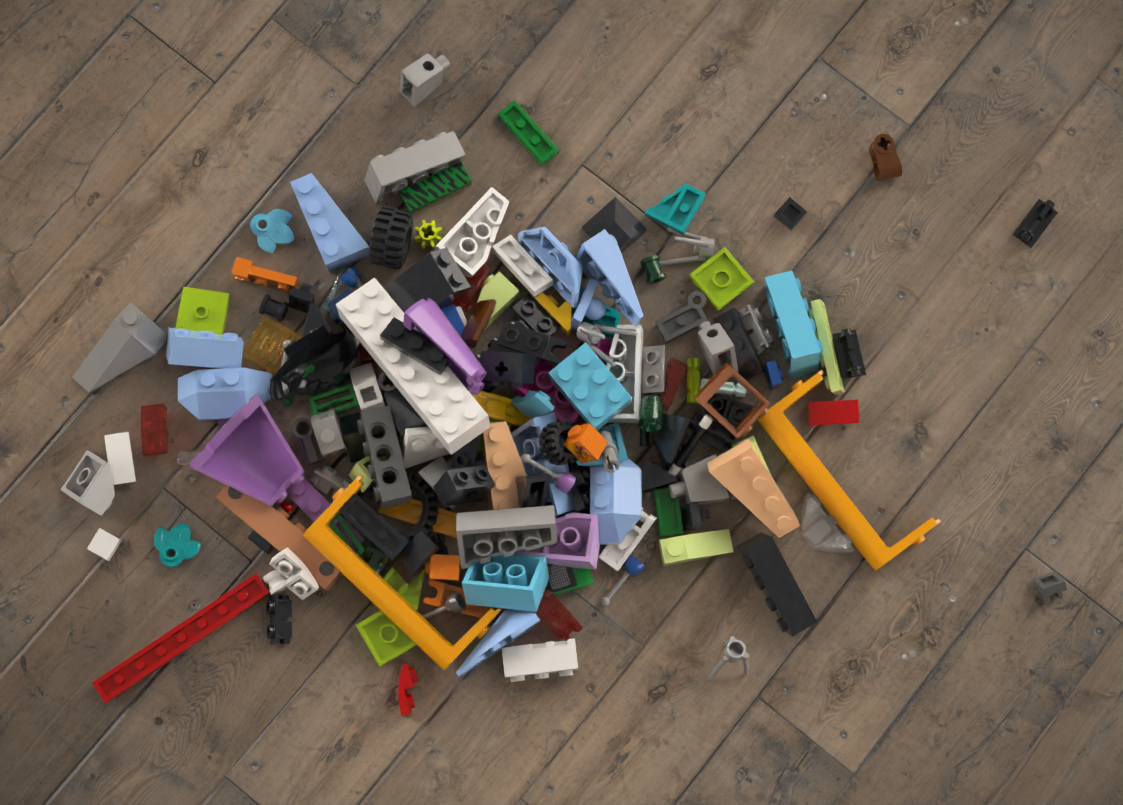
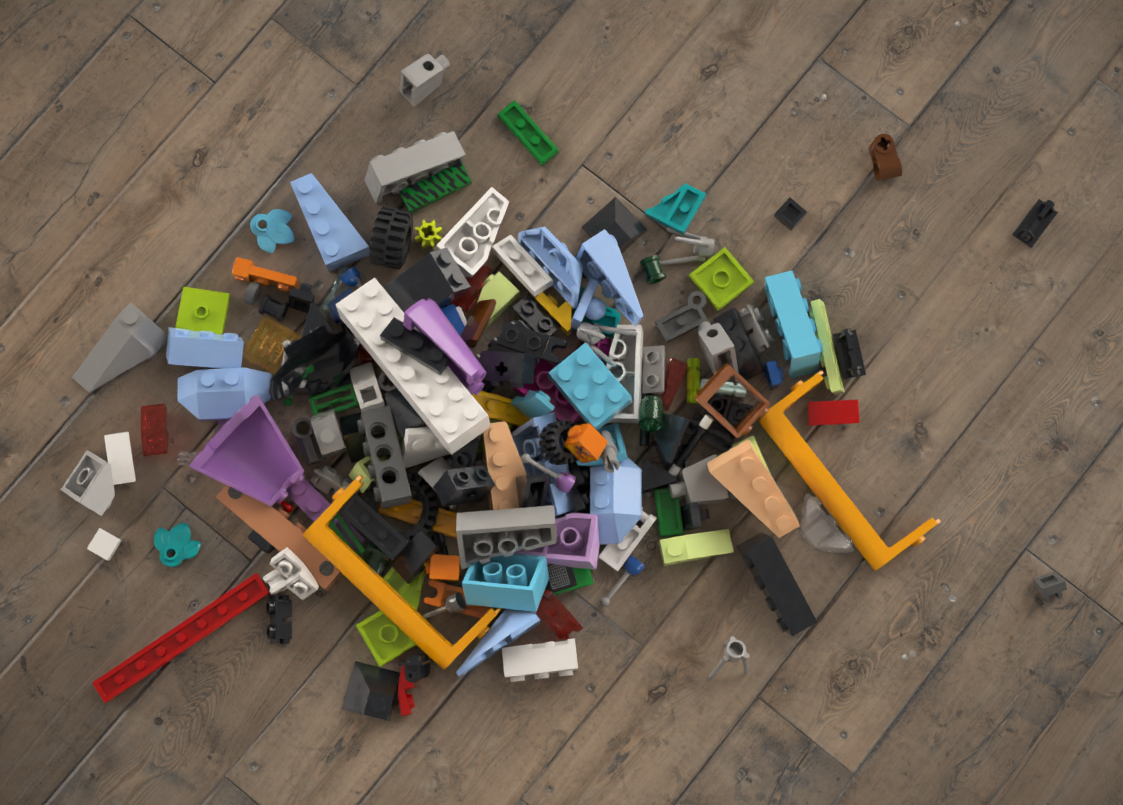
none -> dark grey tile [244,281,262,306]
none -> black slope [342,661,400,721]
none -> black hinge [398,654,433,682]

